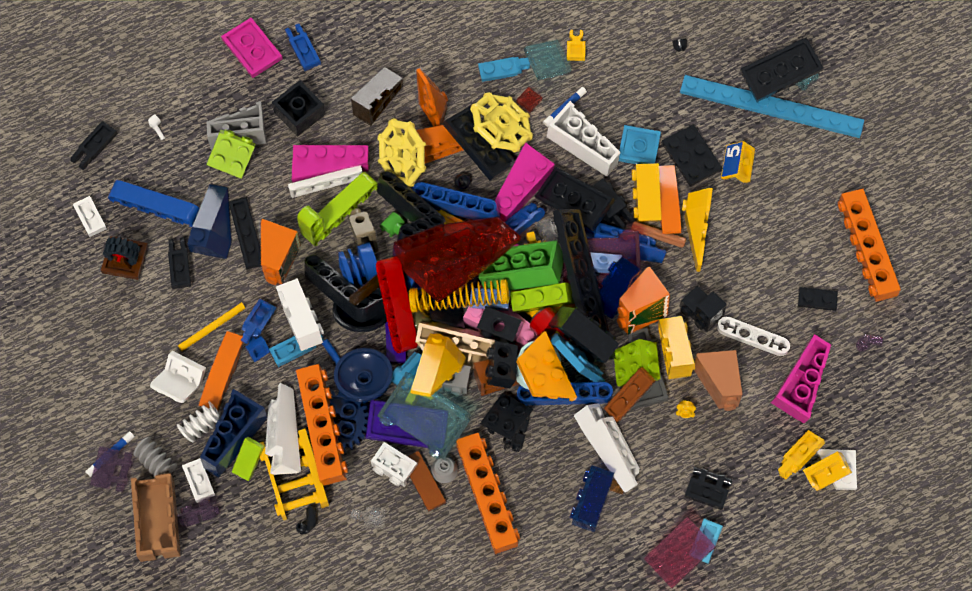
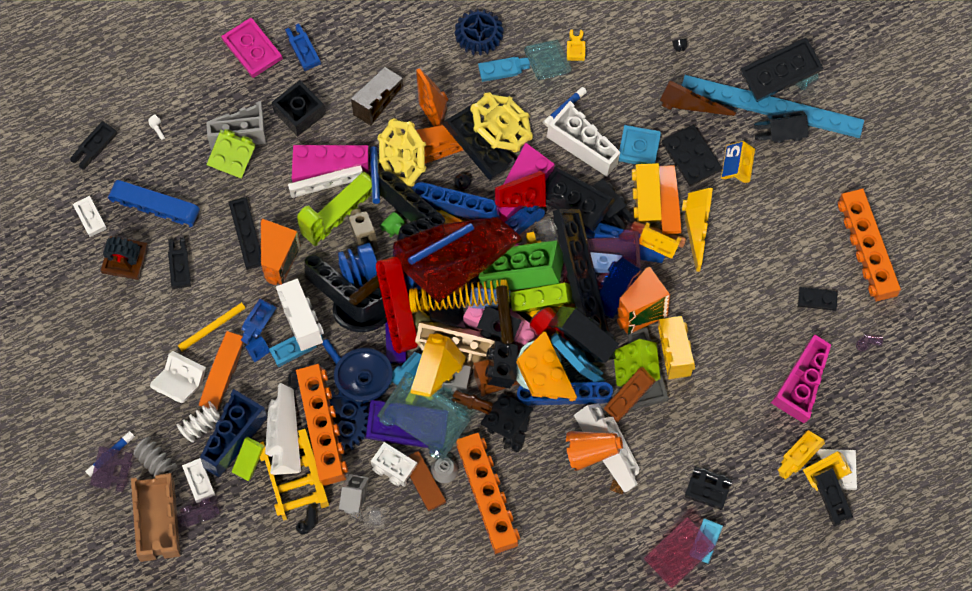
dark blue wedge [187,184,232,259] -> none
clear red tile [516,87,542,113] -> none
clear blue brick [570,465,614,532] -> none
yellow plate [676,401,696,418] -> none
black brick [680,286,727,332] -> none
nougat slope [694,350,742,411] -> none
white beam [717,317,790,356] -> none
none -> black plate [288,368,299,390]
none -> light grey brick [339,474,369,514]
none -> blue bar [370,146,380,204]
none -> blue bar [408,223,474,265]
none -> reddish brown pin [452,390,493,415]
none -> dark blue gear [455,8,504,56]
none -> red wing [495,171,546,207]
none -> dark brown axle [496,285,514,344]
none -> orange cone [566,431,623,471]
none -> yellow hinge [637,223,681,259]
none -> reddish brown wedge [659,80,736,116]
none -> black hinge [754,111,808,143]
none -> black plate [813,467,853,527]

